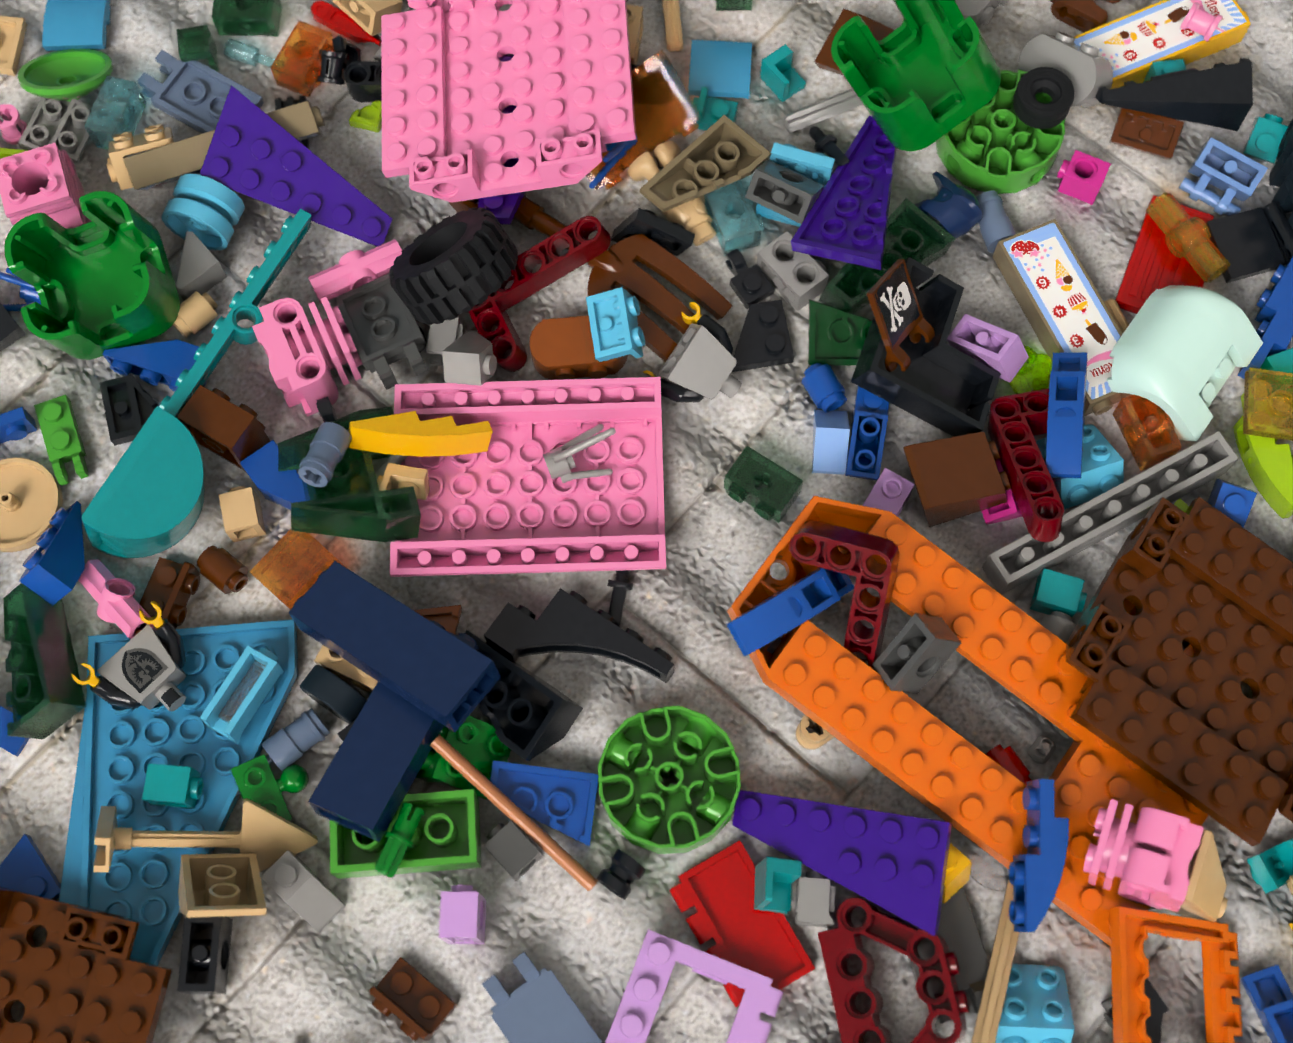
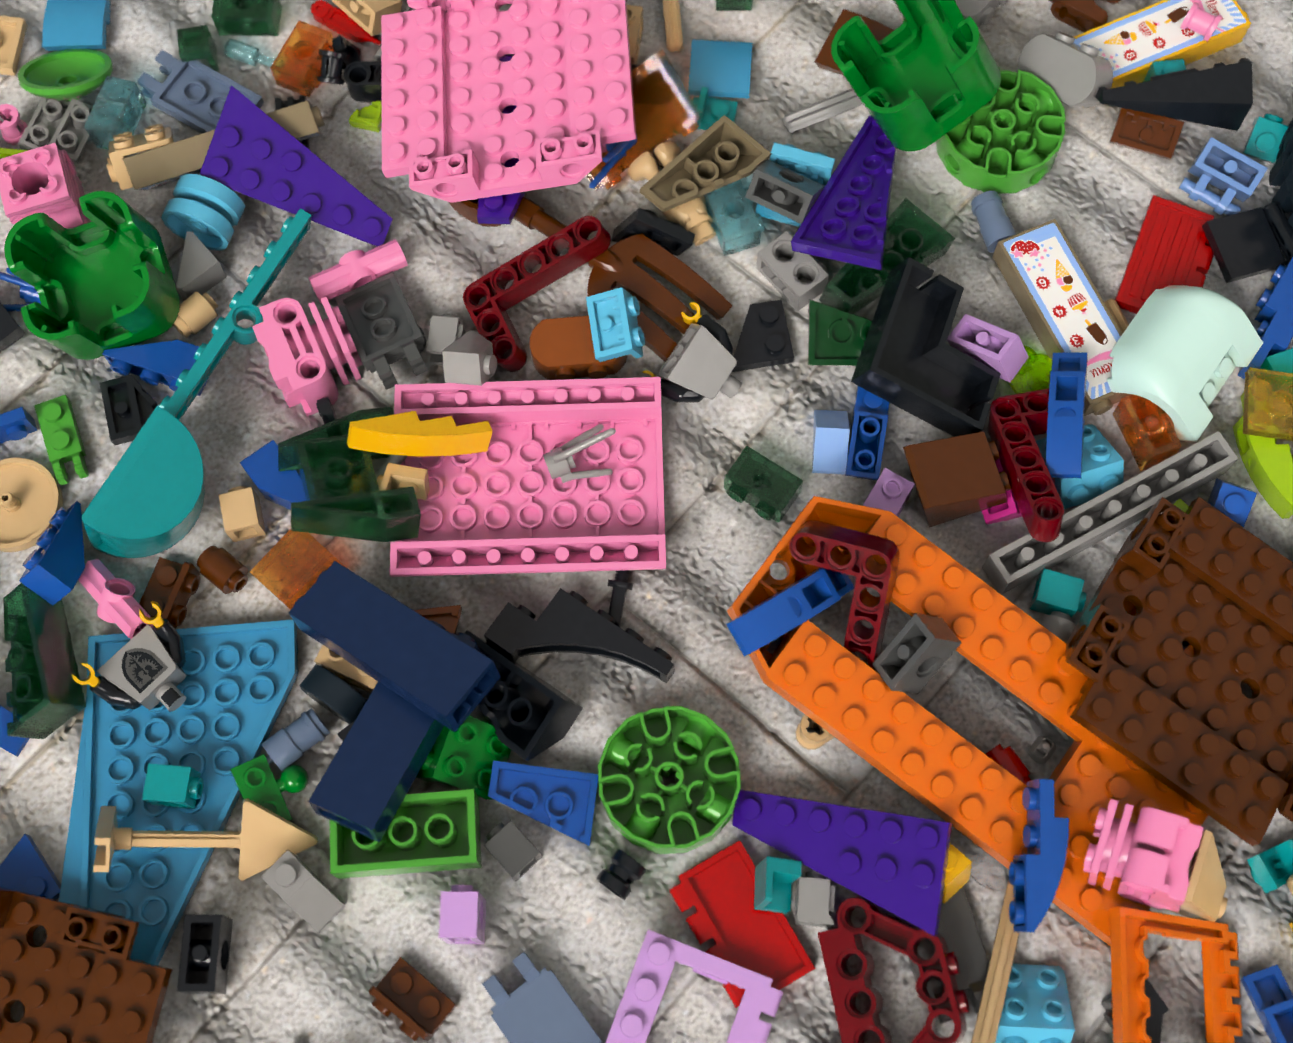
reddish brown brick [177,385,270,472] -> none
tan slope [178,853,267,917] -> none
medium azure window [200,646,284,744] -> none
sand blue piece [298,422,351,488] -> none
green axle [375,802,425,878] -> none
black tyre [389,207,518,325] -> none
nougat piece [430,734,598,892] -> none
black plate [725,248,774,309] -> none
teal panel [760,44,806,102] -> none
blue brick [801,363,847,413] -> none
black piece [809,126,850,166] -> none
flag [866,259,935,372] -> none
dark blue helmet [908,171,982,243] -> none
black tyre [1013,67,1074,129] -> none
dark pink brick [1057,150,1111,205] -> none
clear yellow piece [1146,193,1231,283] -> none

